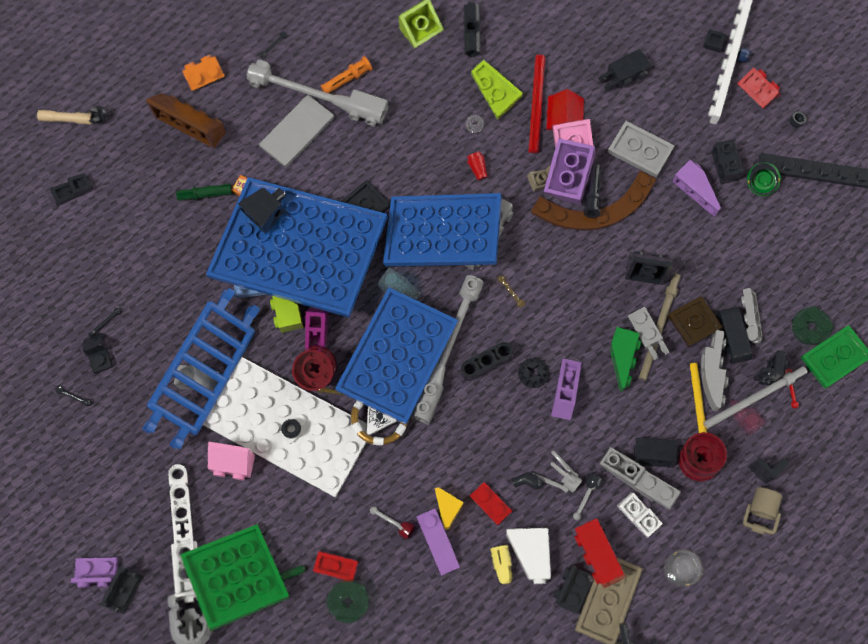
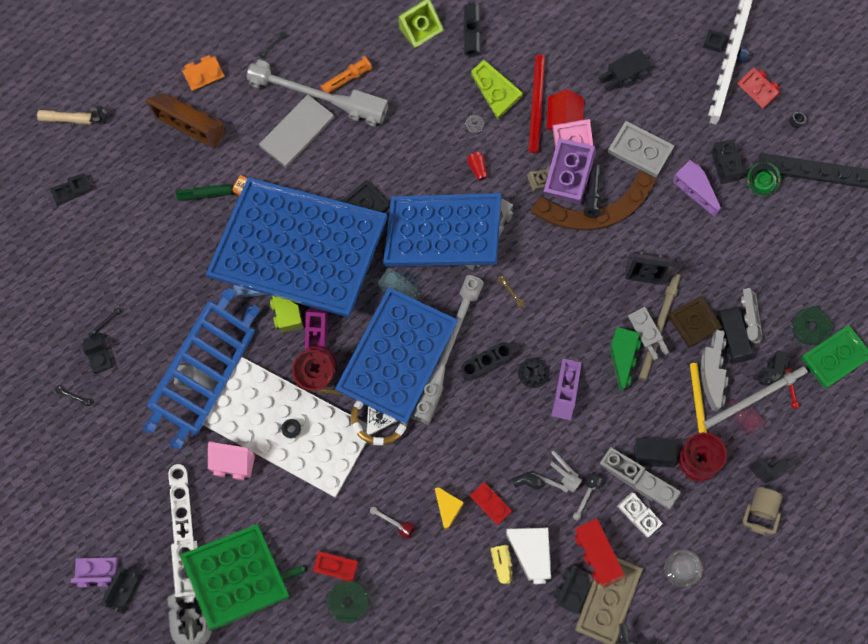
black torso [238,188,286,234] -> none
medium lavender slope [417,509,460,576] -> none

